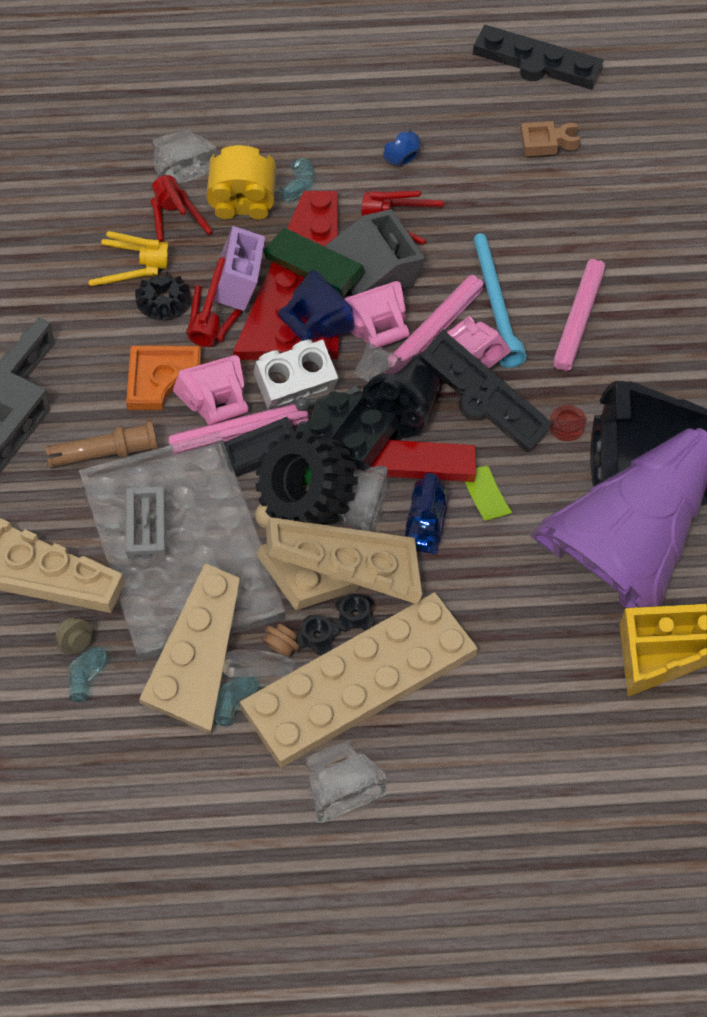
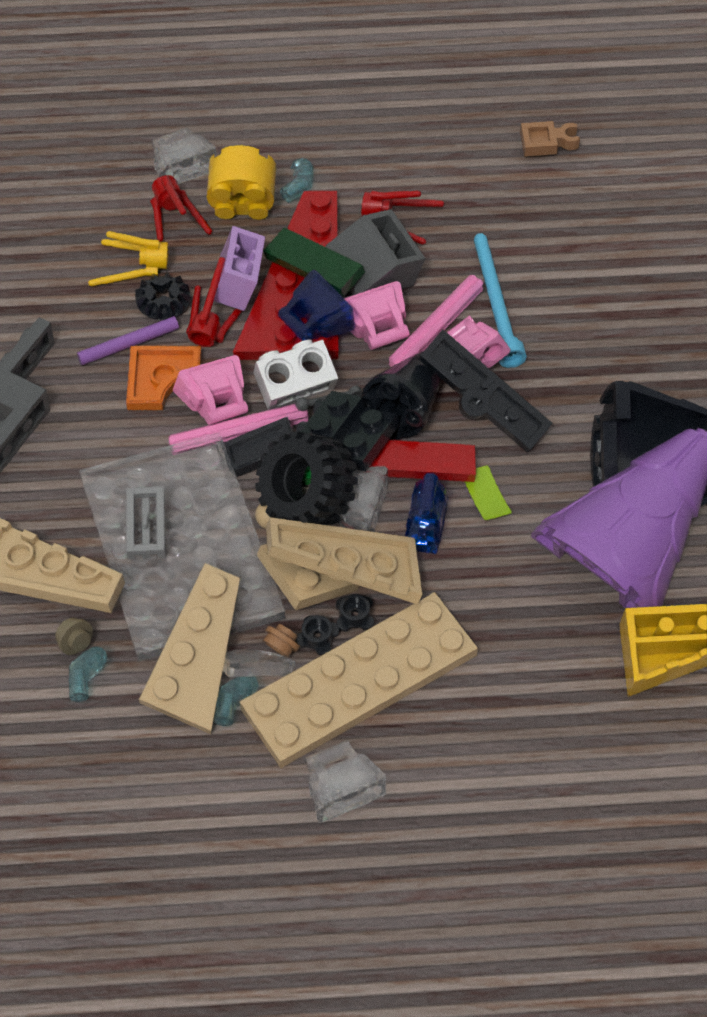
medium nougat pin [46,420,159,469] -> none
clear tile [354,342,402,382] -> none
blue plate [383,130,421,167] -> none
black hinge [473,25,604,90] -> none
clear red tile [549,405,586,441] -> none
bright pink axle [553,258,606,372] -> none
none -> medium lavender bar [77,316,179,365]

